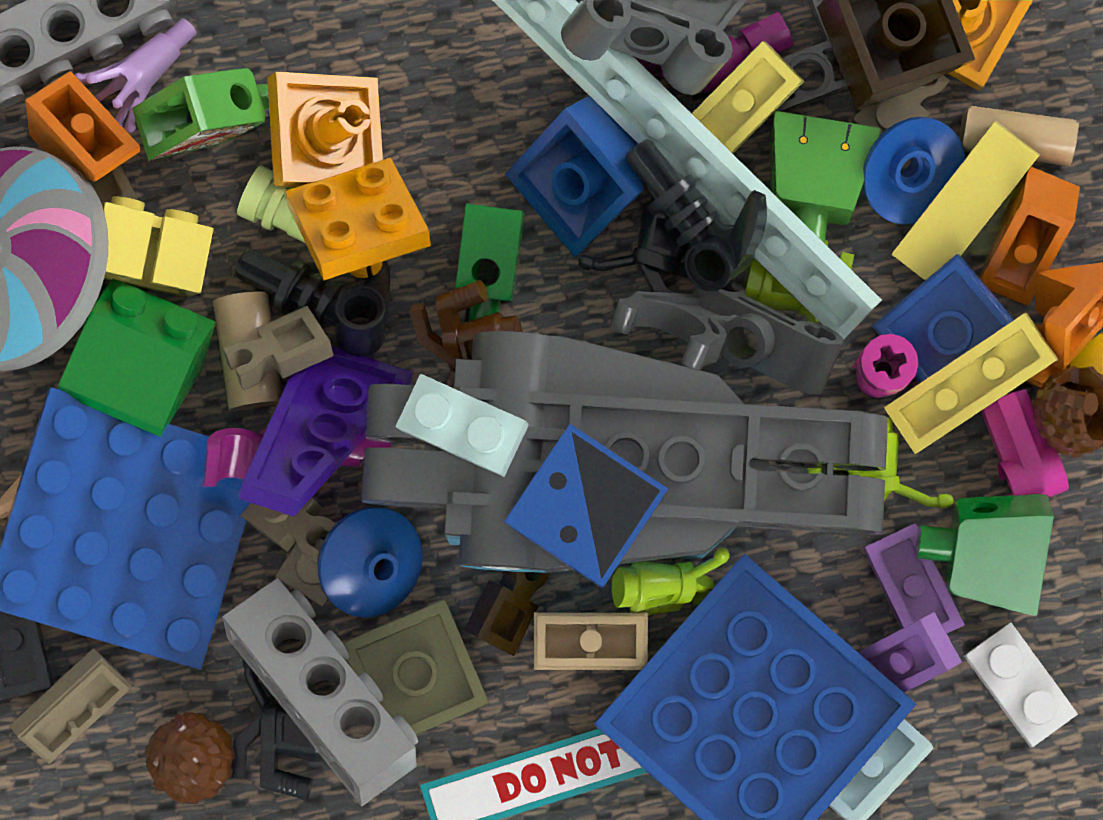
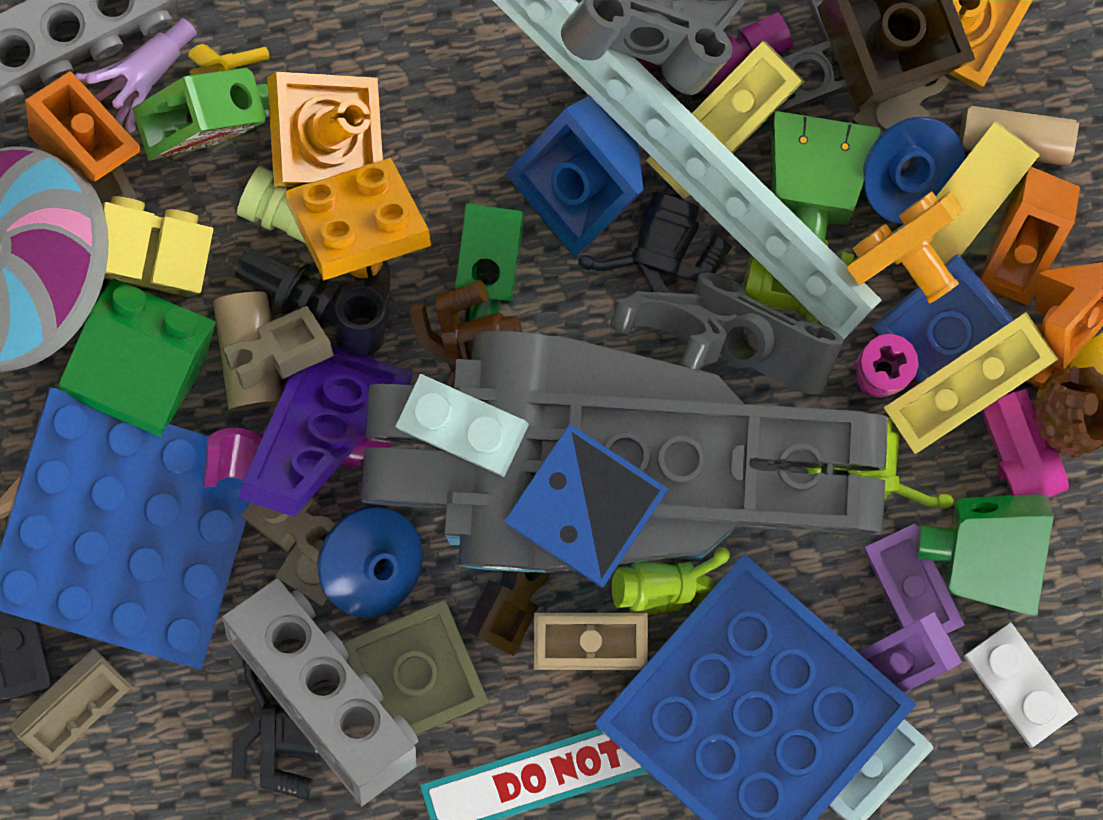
reddish brown piece [145,712,236,804] -> none
black piece [626,139,767,291] -> none
none -> yellow hand [188,44,269,75]
none -> light orange plate [847,191,963,304]

